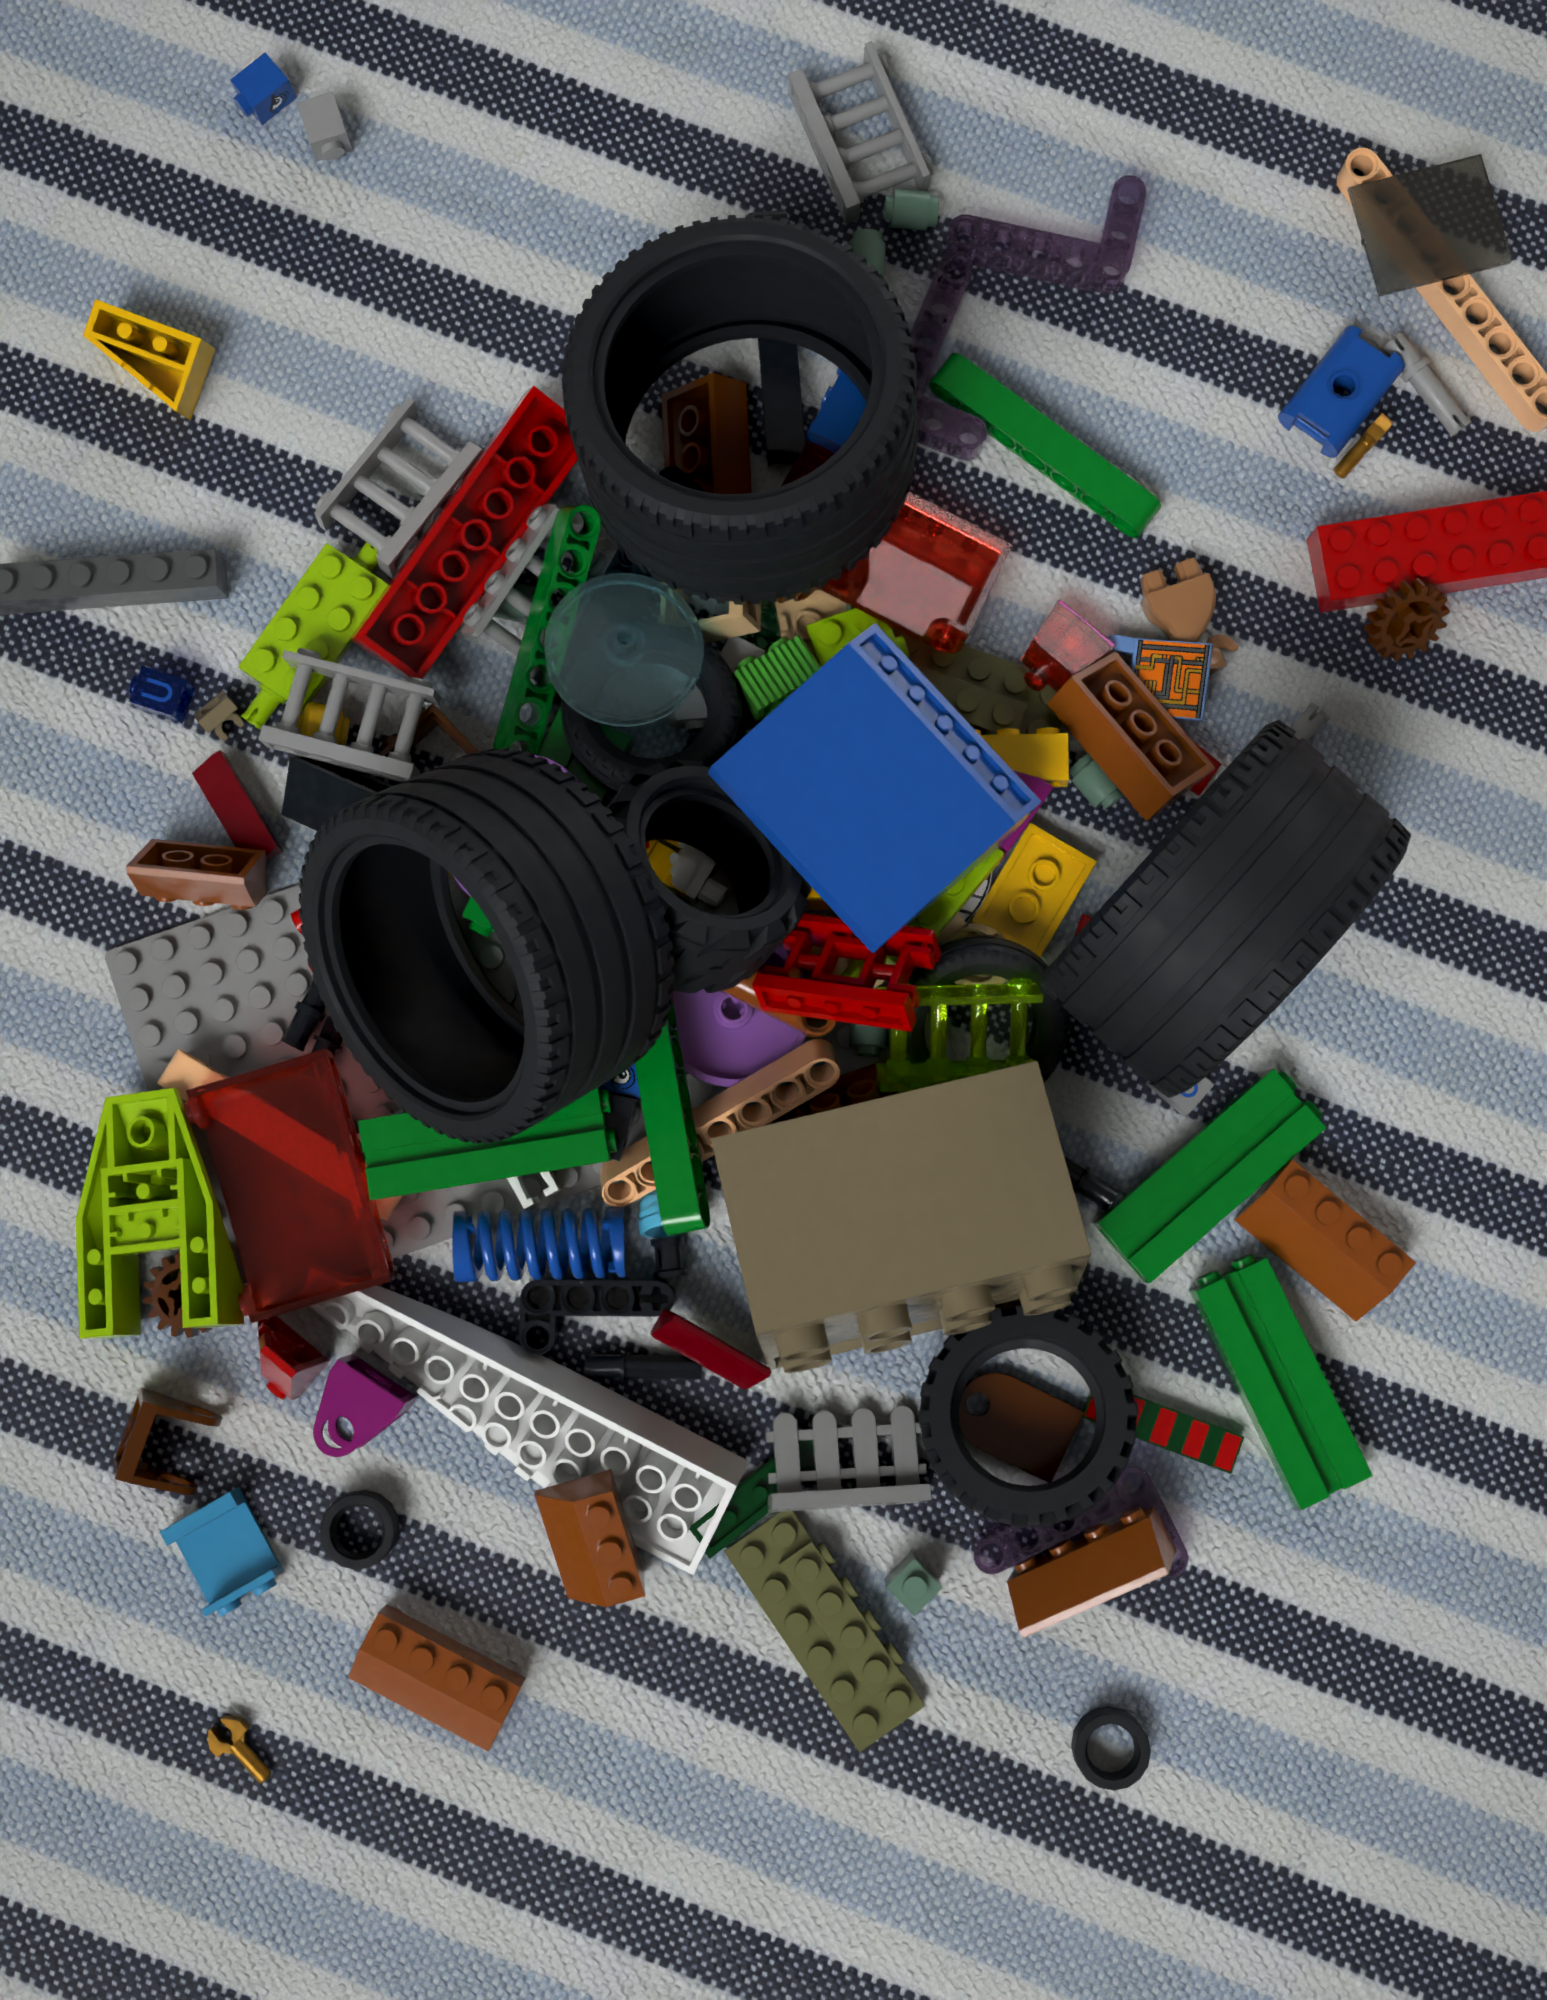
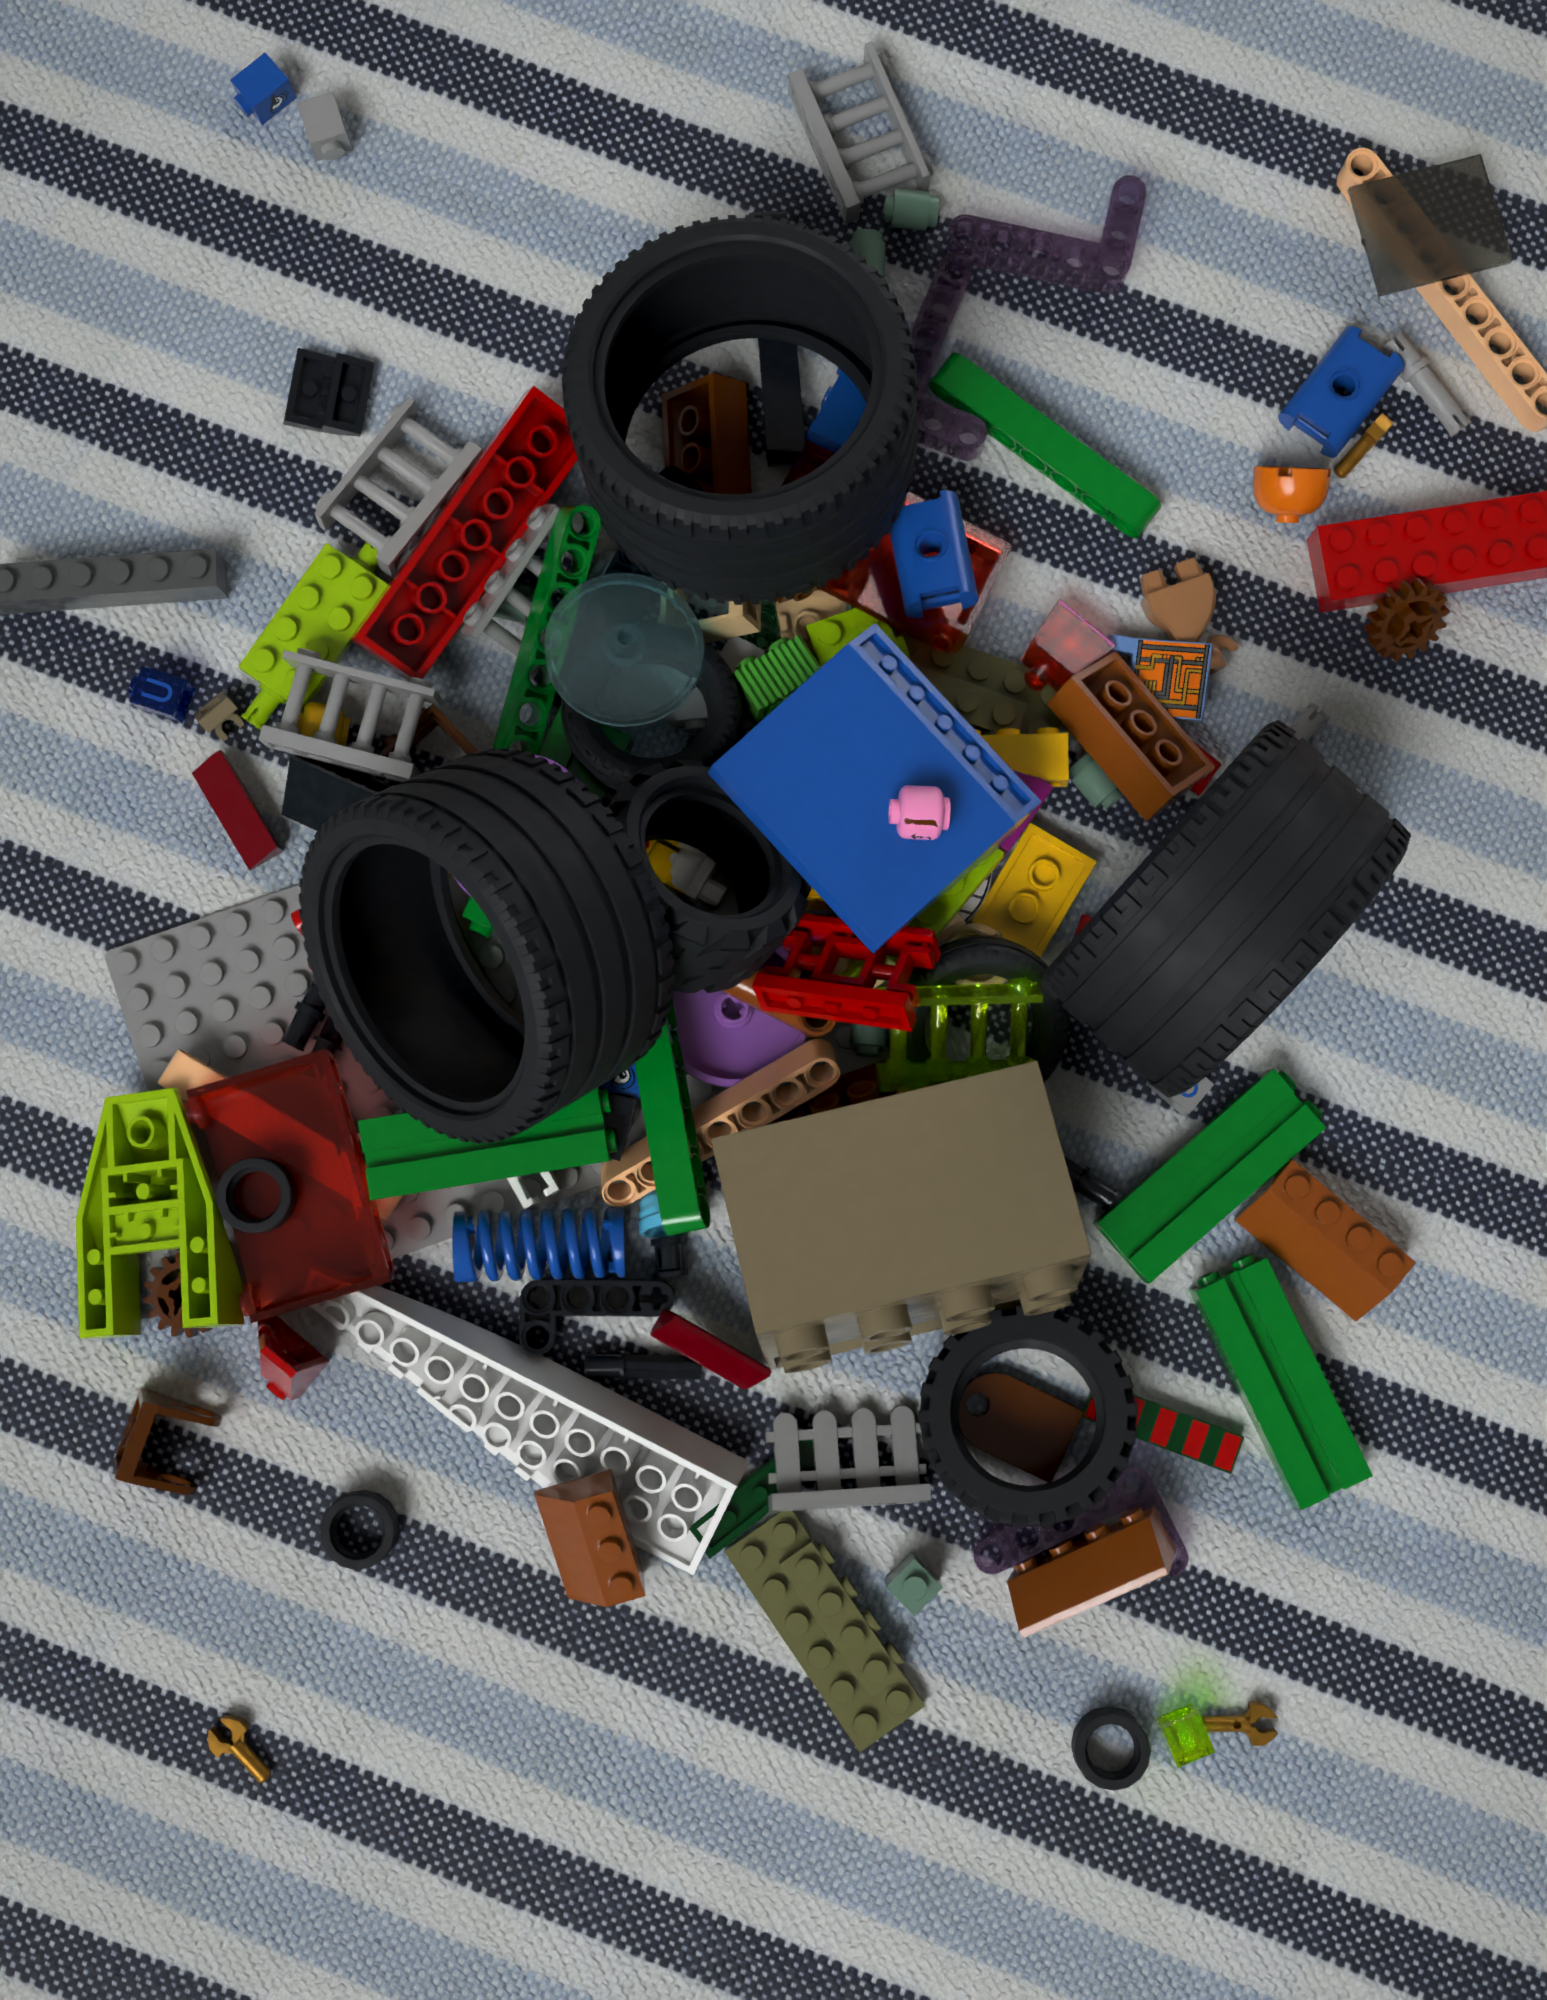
yellow wedge [83,299,216,420] -> none
dark orange slope [126,839,267,910] -> none
dark azure panel [160,1487,284,1617] -> none
magenta hose [313,1354,417,1457] -> none
dark orange slope [348,1604,526,1752] -> none
none -> black tyre [216,1157,298,1233]
none -> black slope [283,348,375,437]
none -> bright pink head [888,785,951,840]
none -> blue piece [889,490,979,618]
none -> clear neon green brick [1154,1703,1215,1768]
none -> pearl gold bar [1200,1701,1278,1746]
none -> orange cylinder [1253,466,1331,523]

